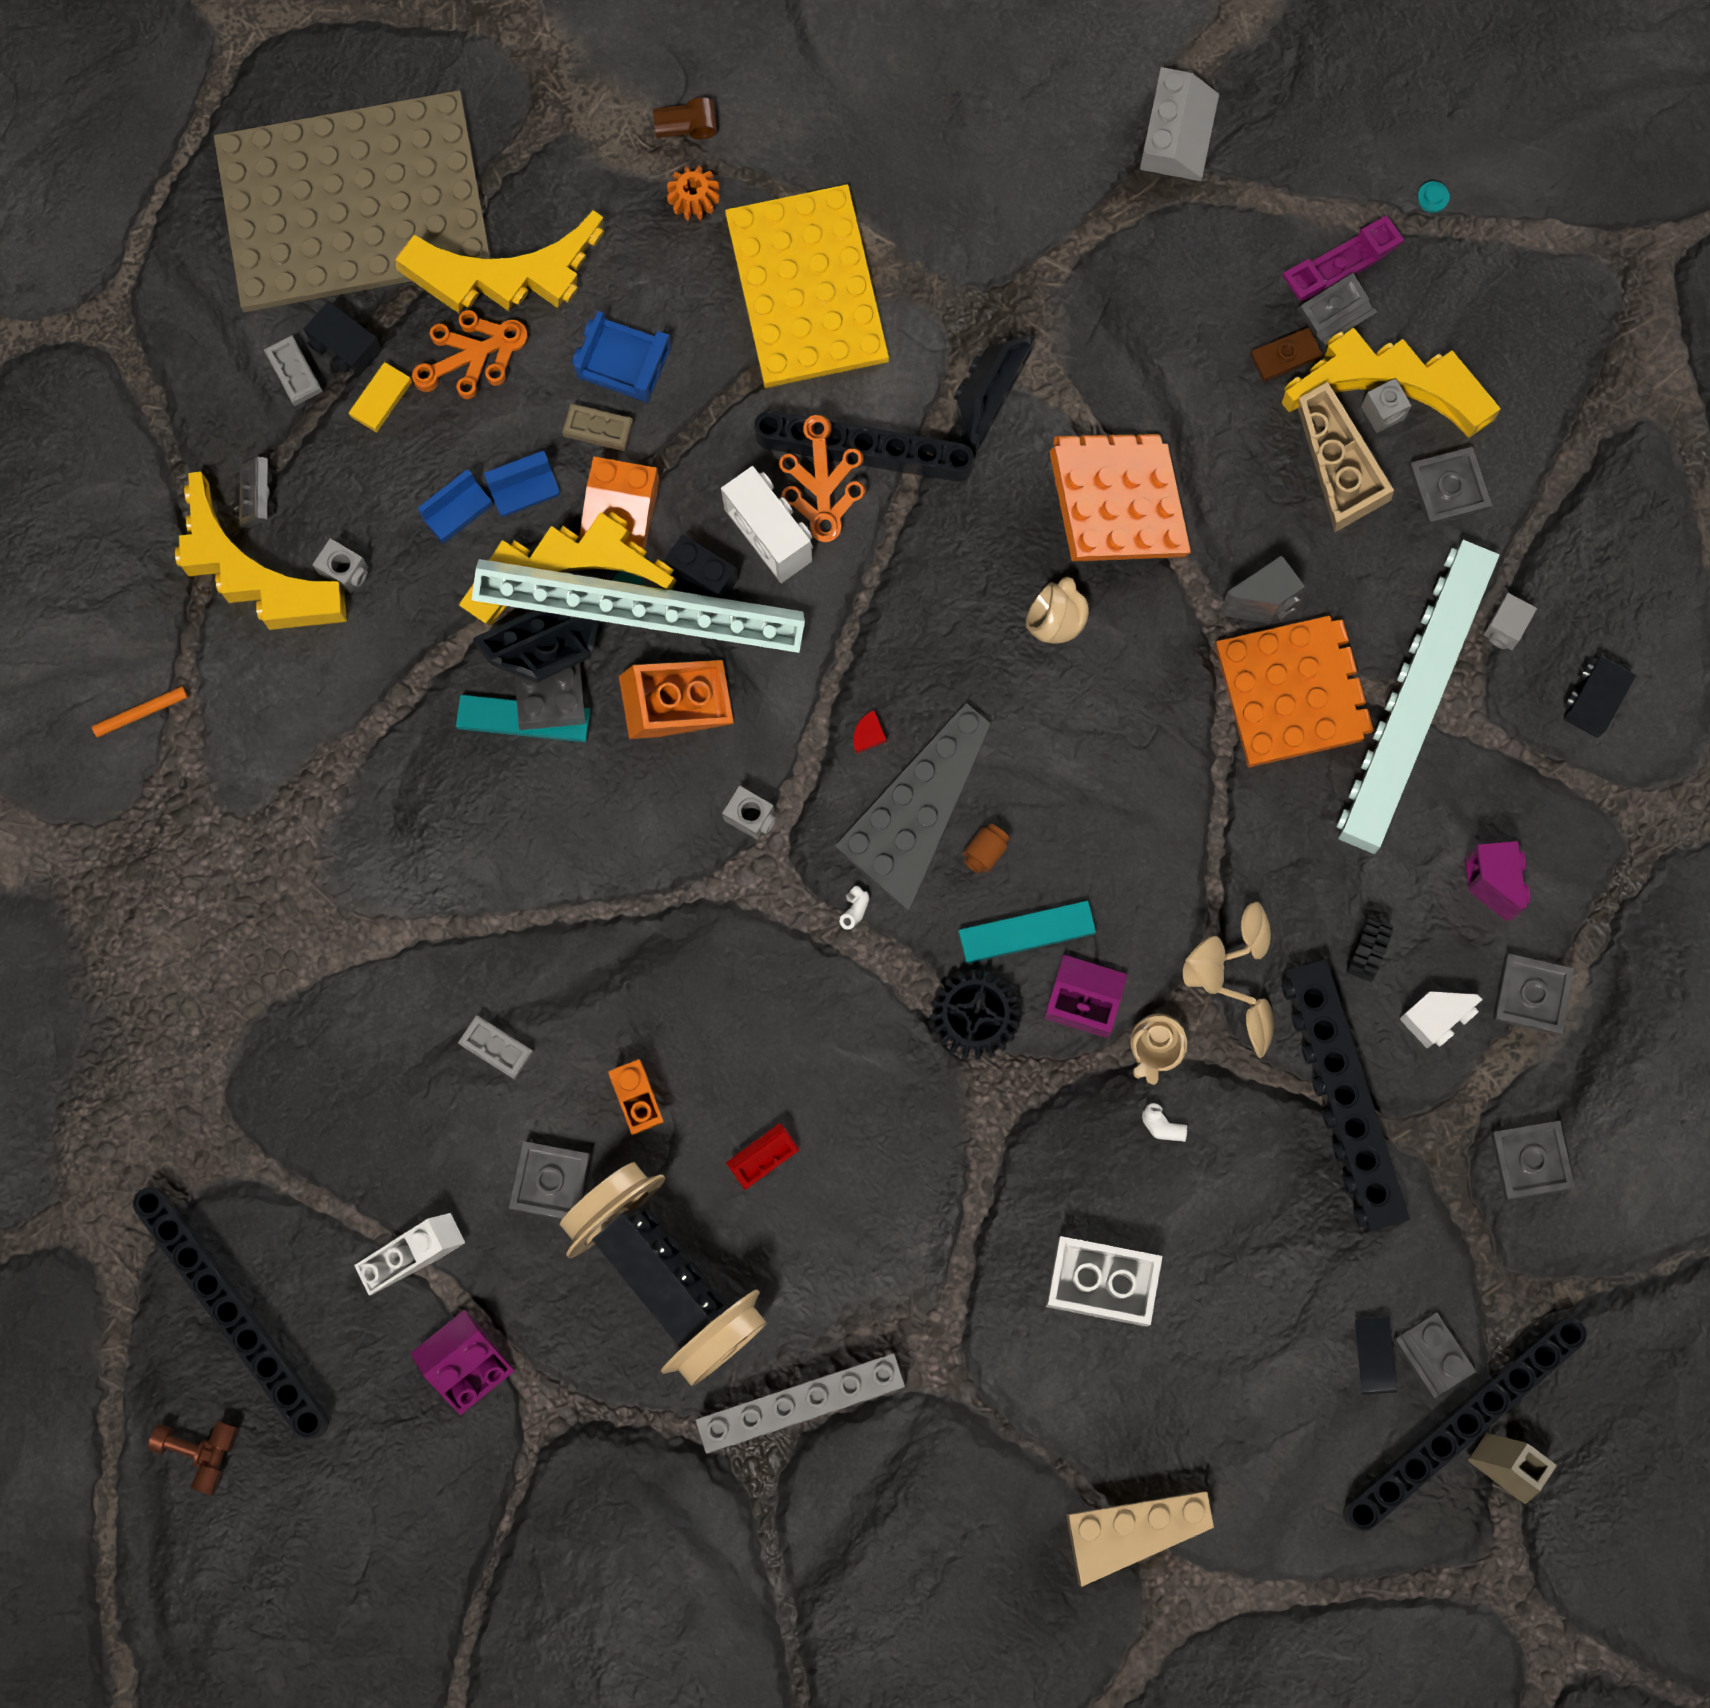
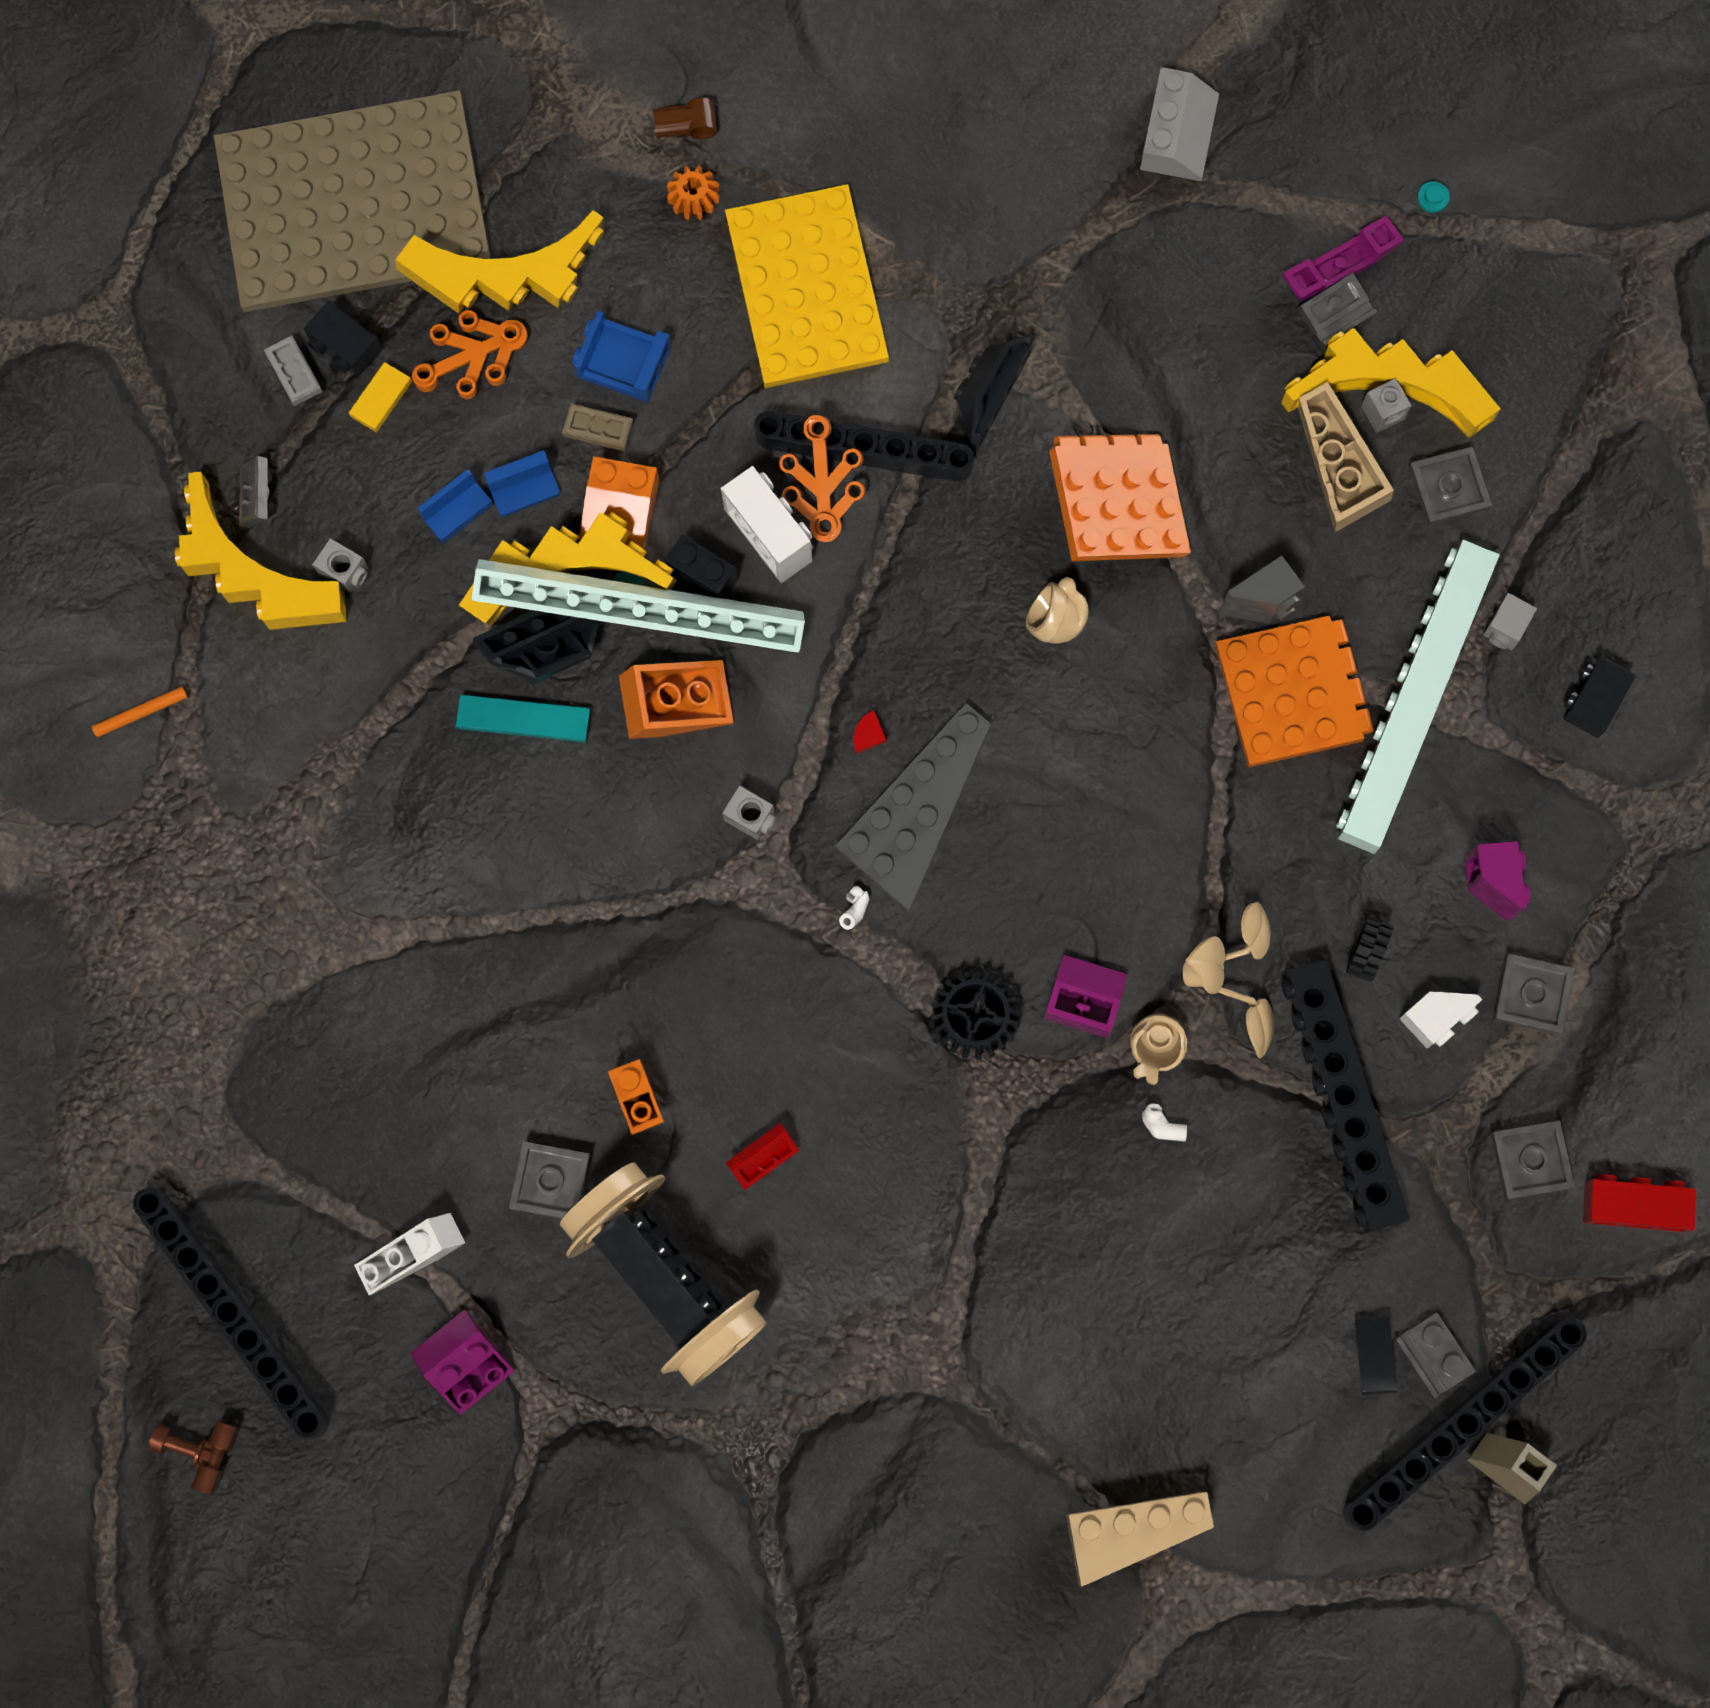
light grey plate [458,1015,533,1080] -> none
flat silver plate [515,663,585,730] -> none
light grey brick [696,1354,905,1454] -> none
teal tile [958,901,1096,964] -> none
dark orange brick [962,823,1010,874] -> none
white brick [1046,1236,1162,1327] -> none
reddish brown plate [1250,327,1323,383] -> none
none -> red brick [1583,1174,1696,1233]

